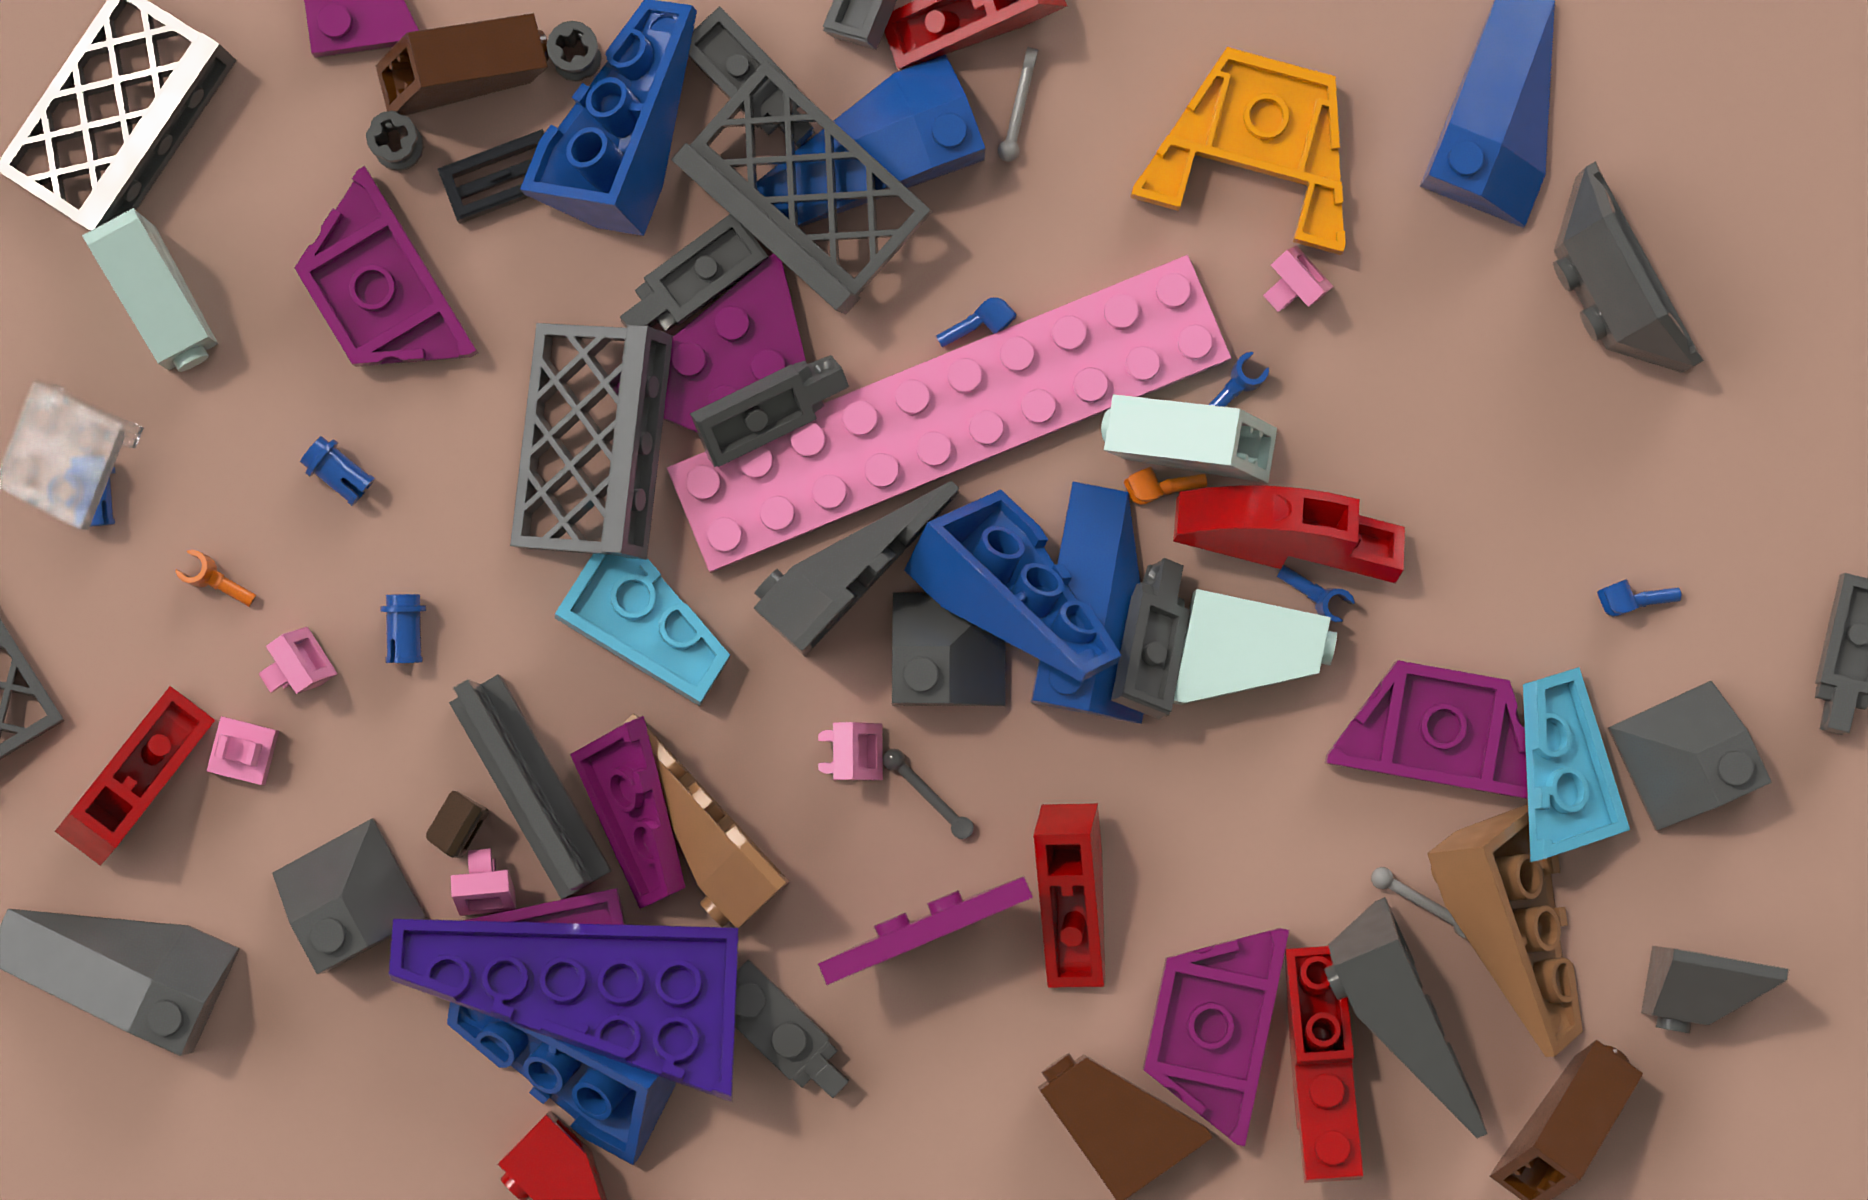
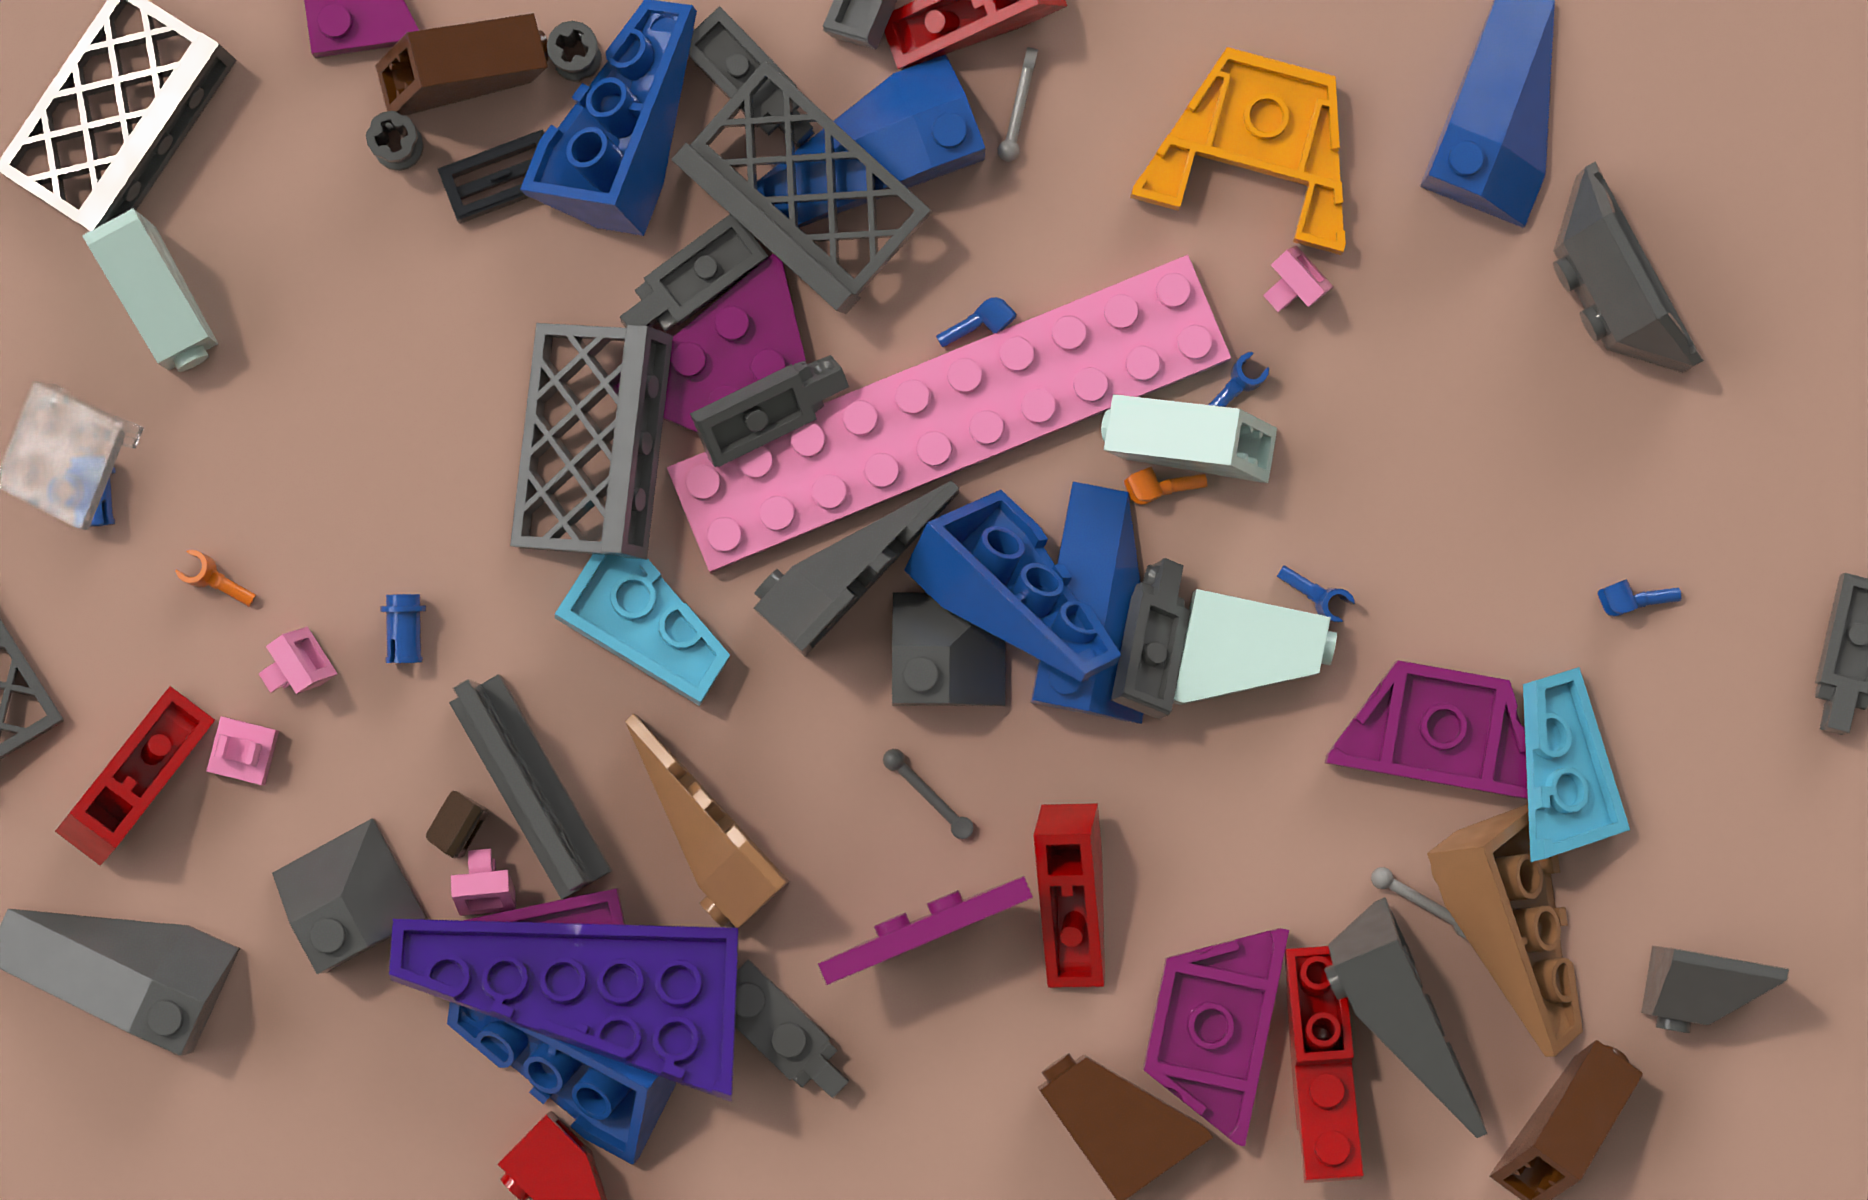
magenta wing [294,166,478,367] -> none
blue pin [300,436,375,506] -> none
magenta wing [570,716,686,909] -> none
bright pink tile [818,722,883,780] -> none
red slope [1173,485,1405,584] -> none
dark grey slope [1608,680,1772,830] -> none

